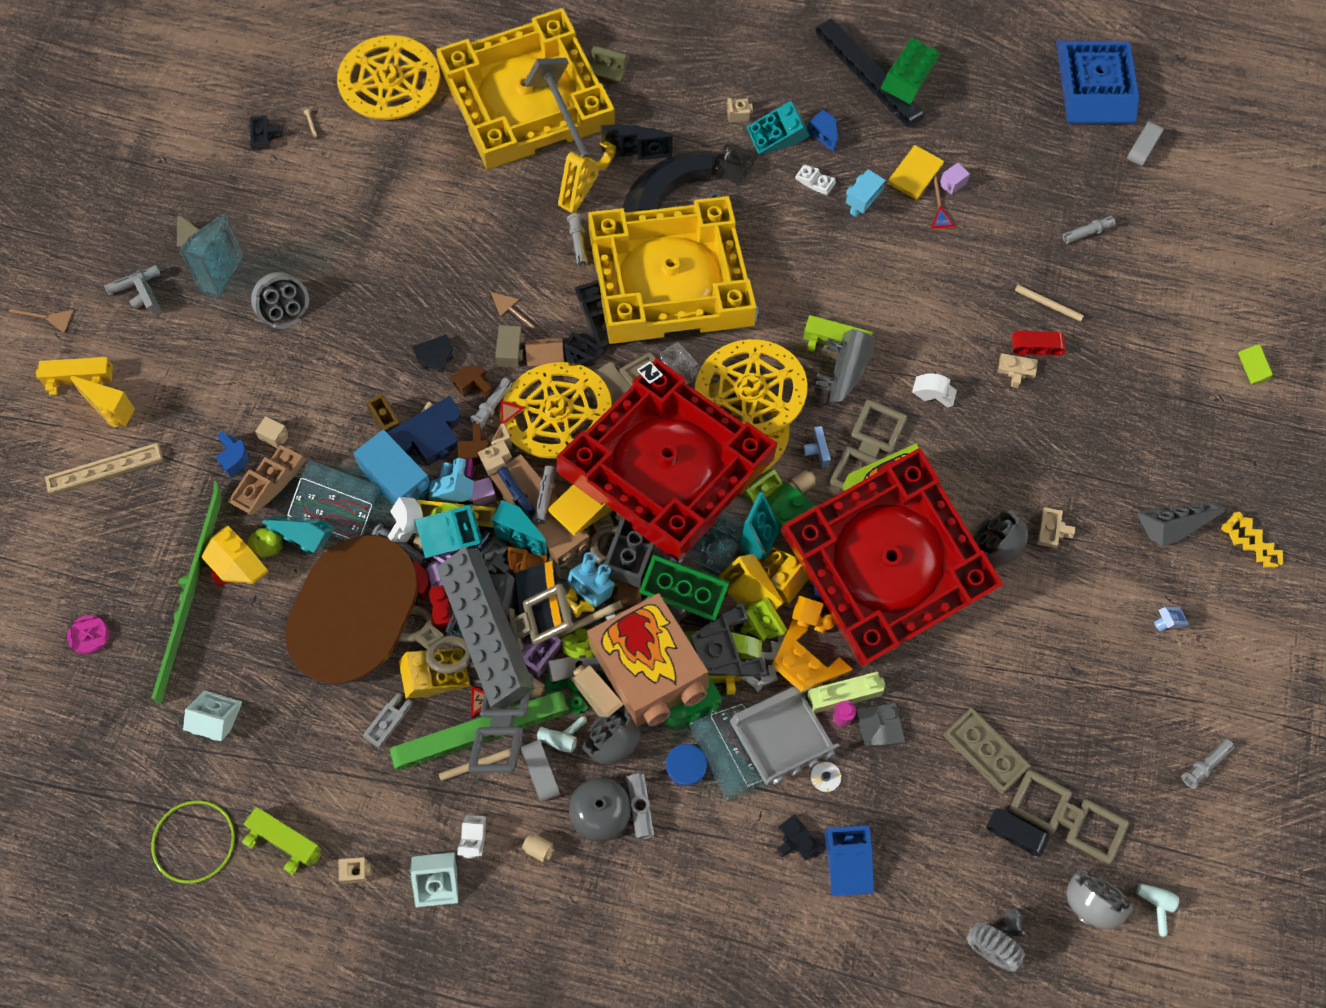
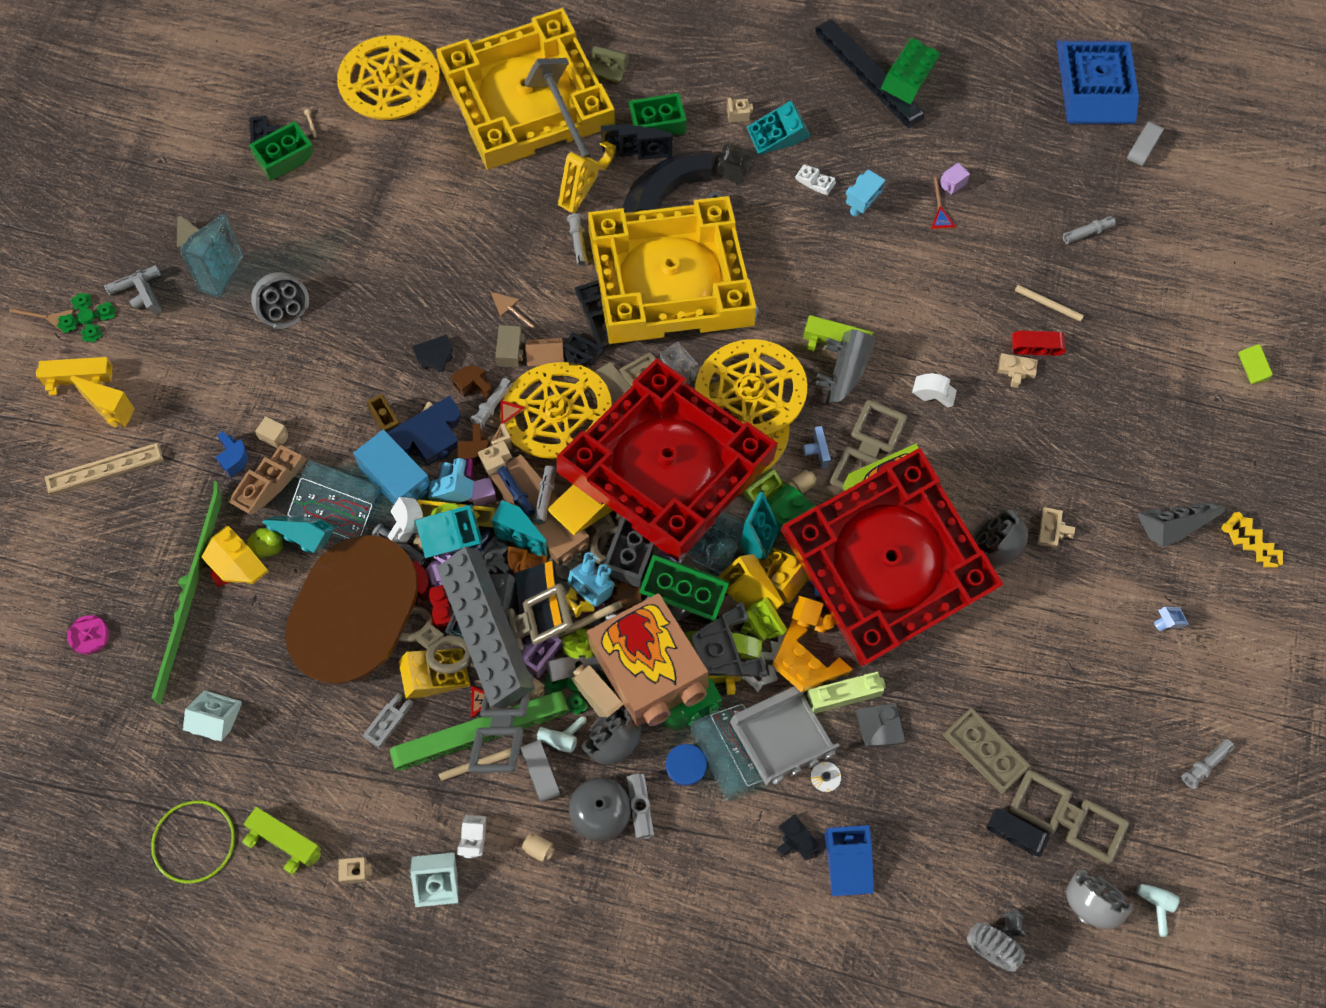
sticker [637,361,663,384] -> none
blue slope [808,110,838,152] -> none
dark pink brick [833,701,856,727] -> none
yellow tile [887,145,944,200] -> none
none -> green plant [57,293,116,343]
none -> green brick [249,121,313,181]
none -> green brick [629,93,686,135]

